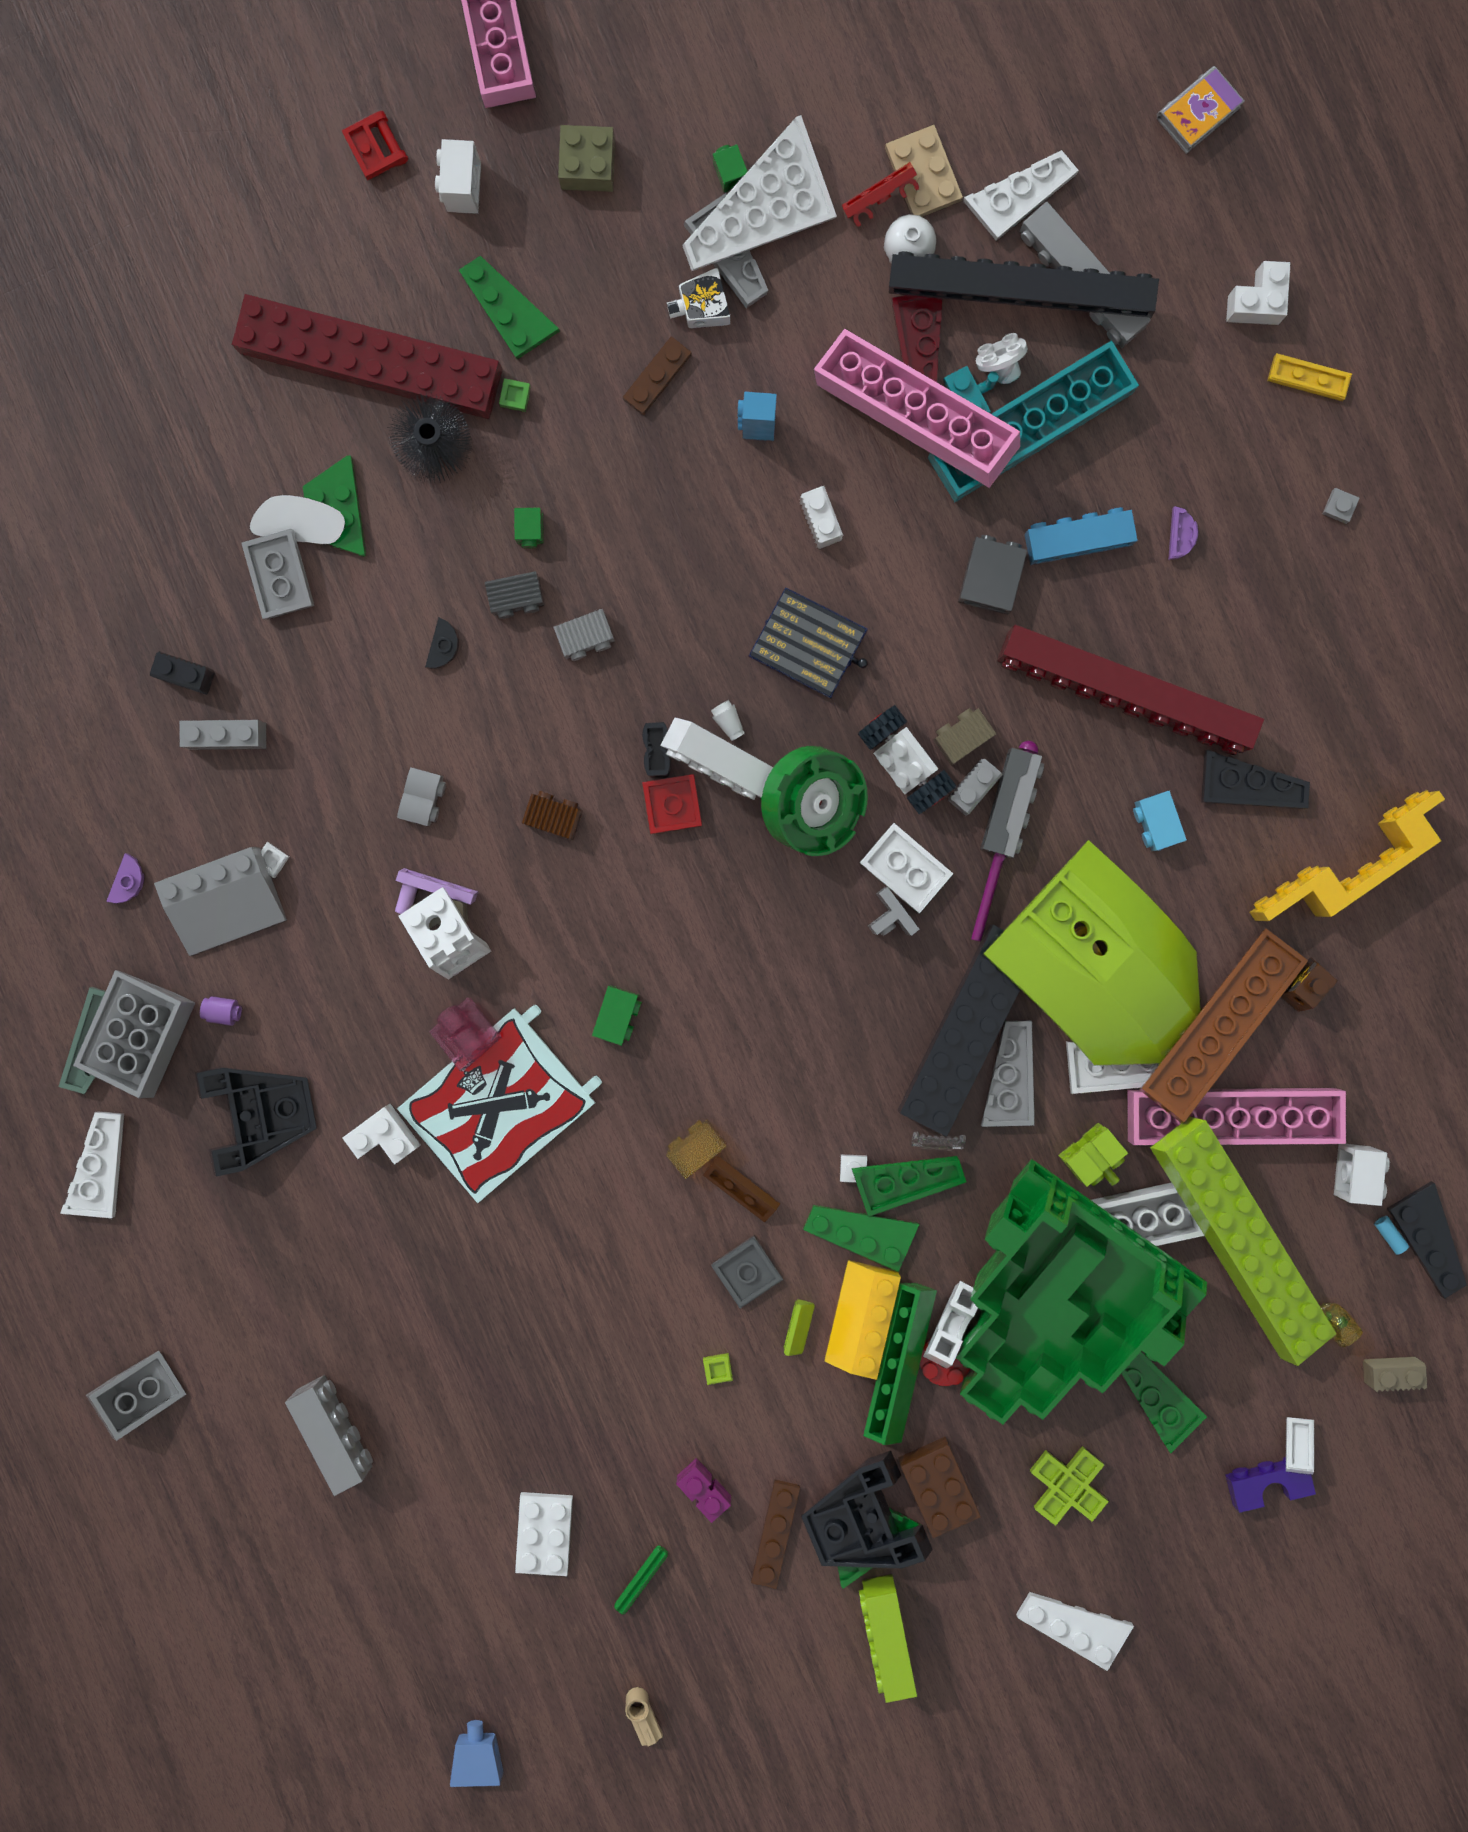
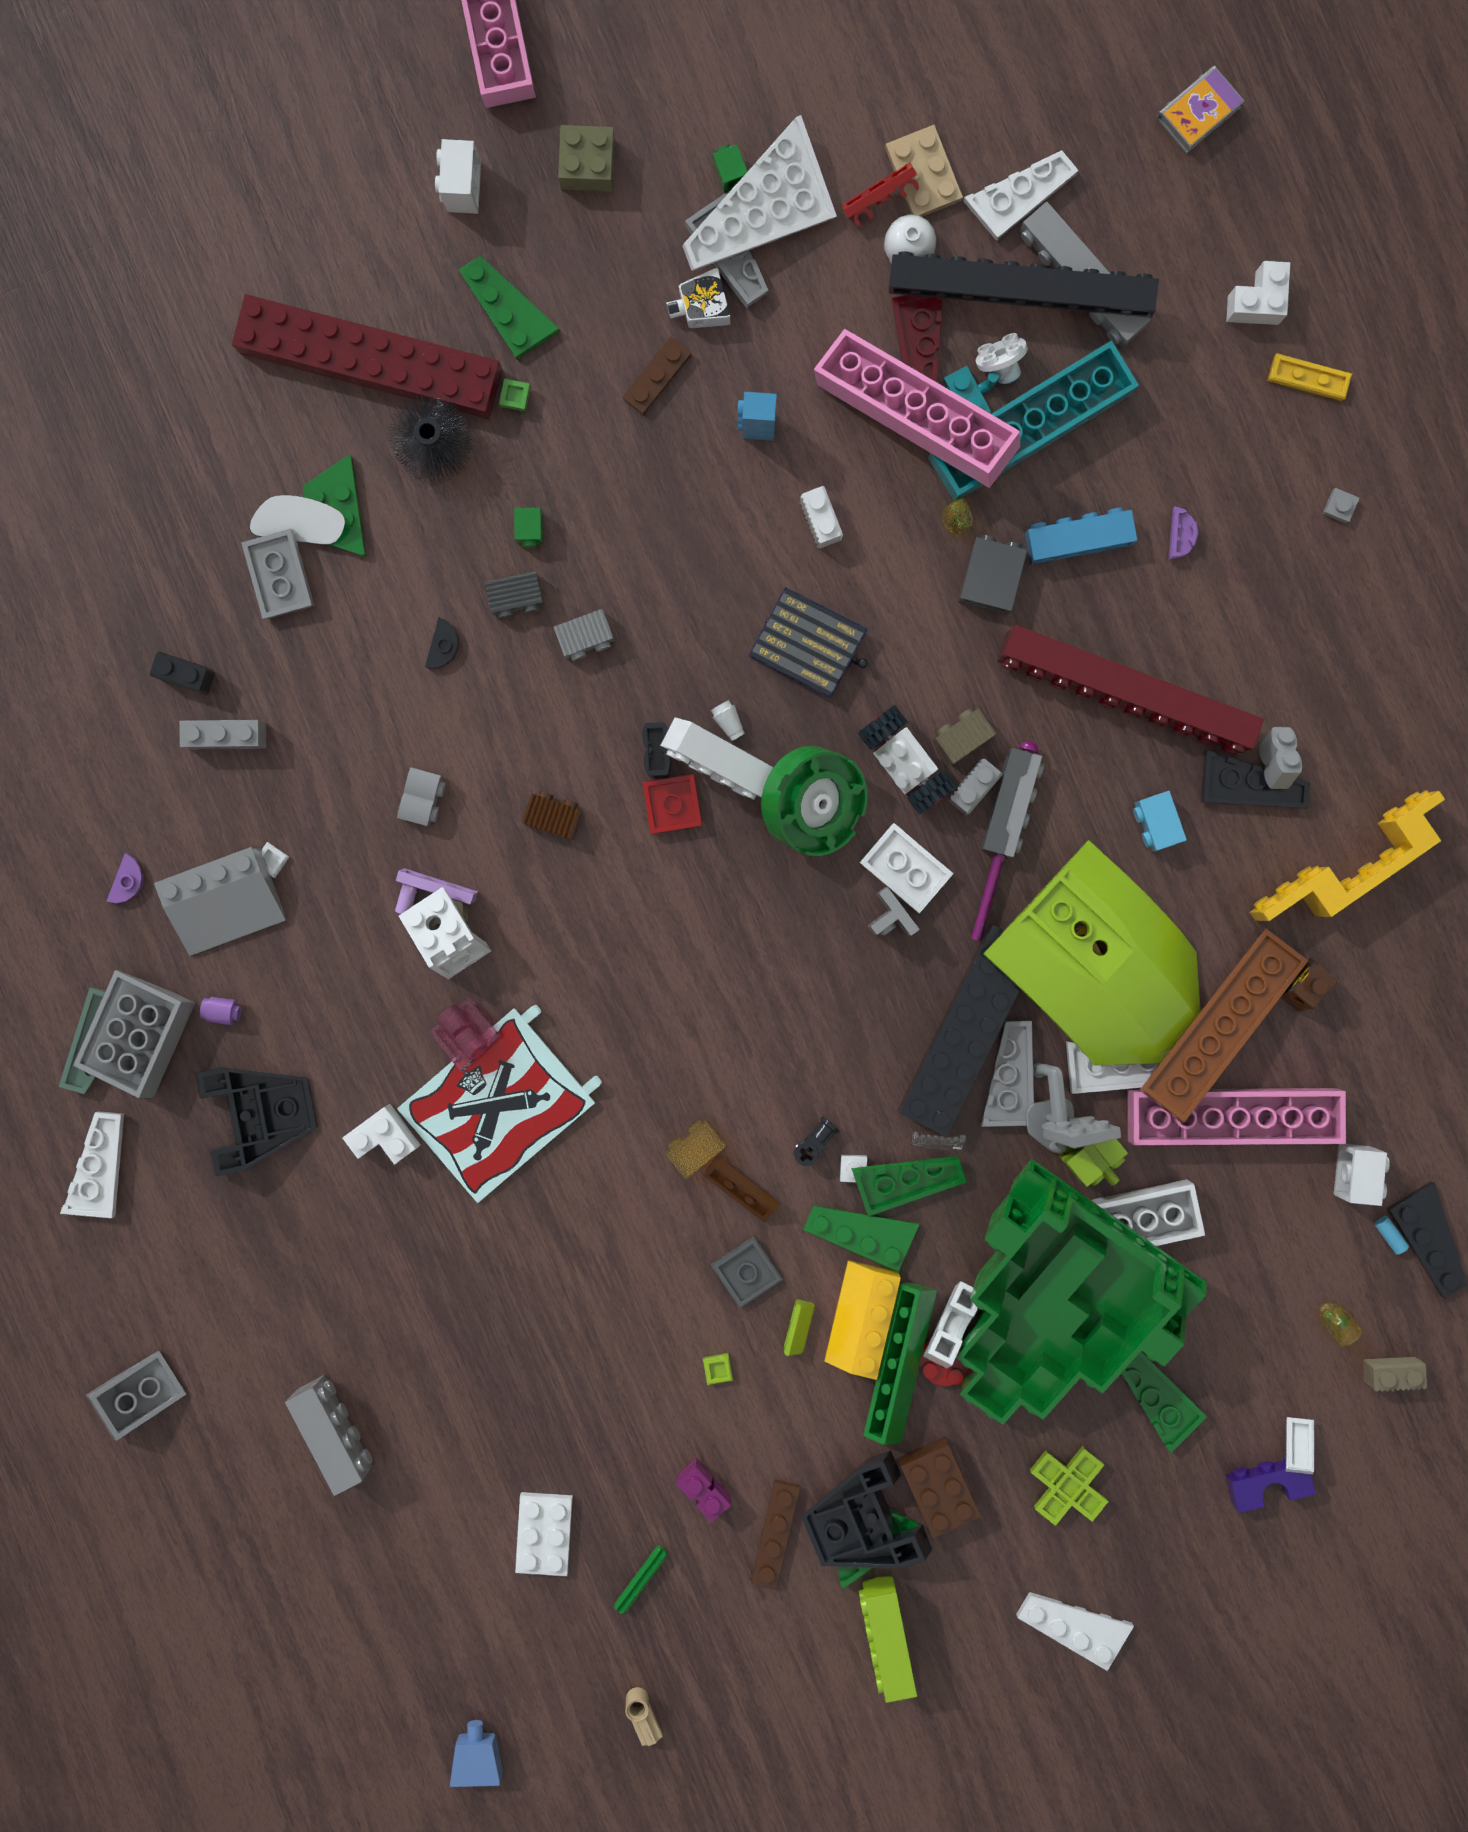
red plate [341,111,408,181] -> none
green brick [592,985,642,1046] -> none
lime brick [1150,1117,1336,1366] -> none
none -> black connector [794,1116,840,1166]
none -> clear yellow rock [940,498,973,535]
none -> light grey plate [1026,1063,1121,1154]
none -> light grey brick [1259,727,1302,789]

